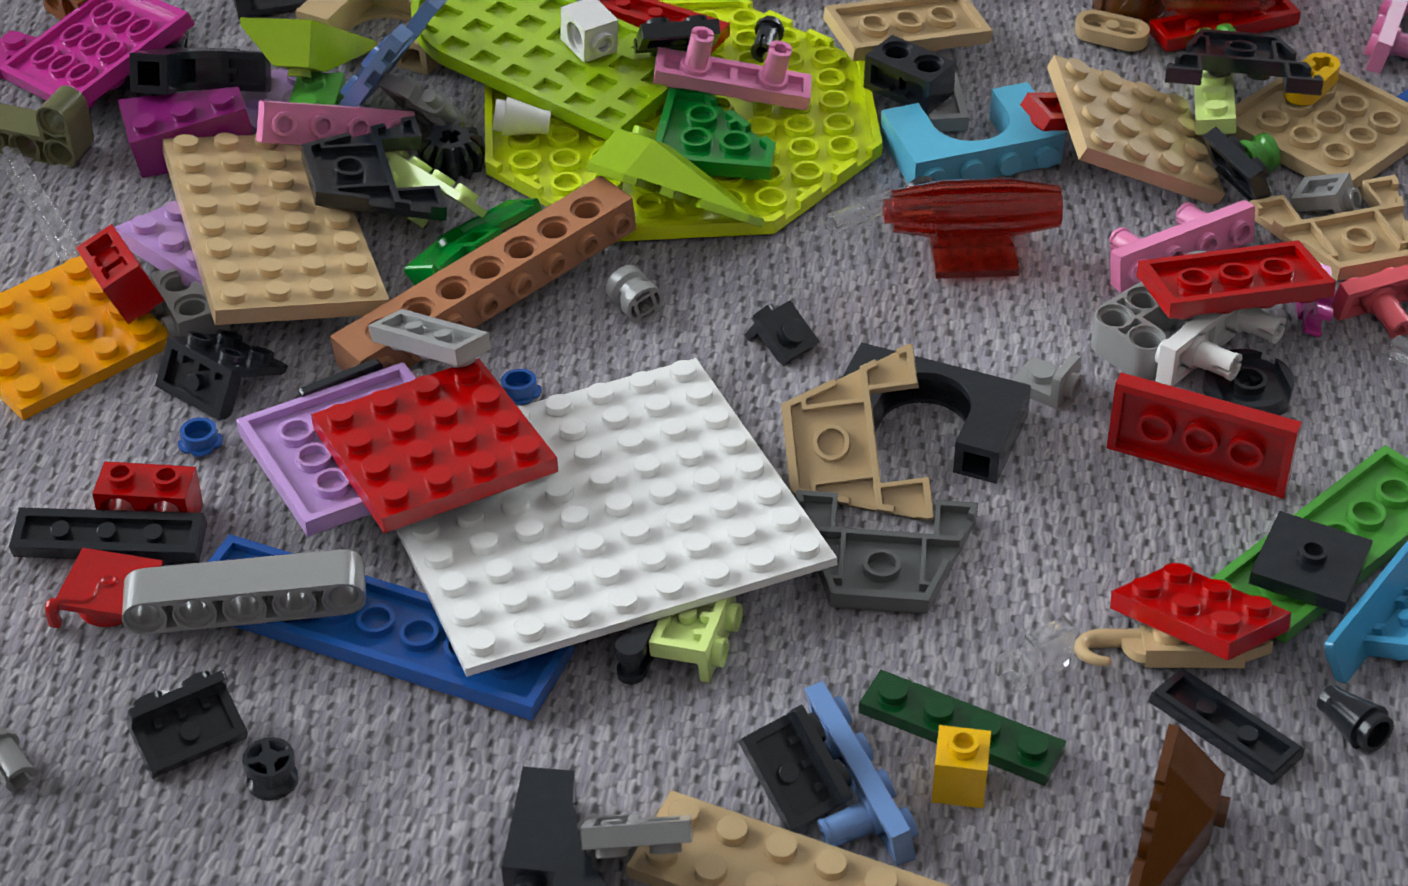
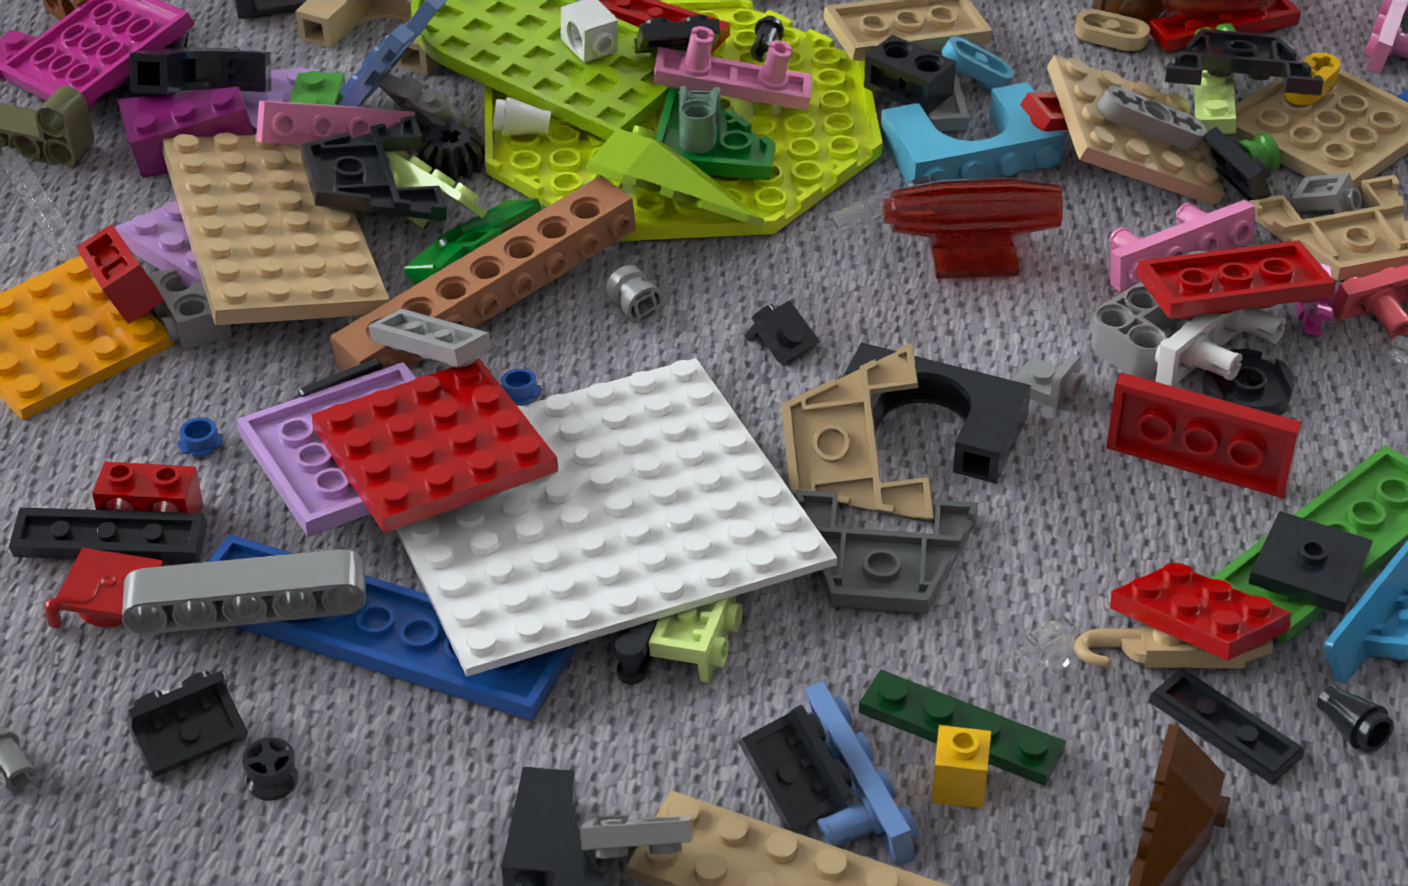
black bracket [155,329,288,420] -> none
lime wedge [240,17,377,78] -> none
none -> sand green piece [679,86,721,153]
none -> medium azure plate [941,36,1014,90]
none -> light grey beam [1097,86,1208,151]

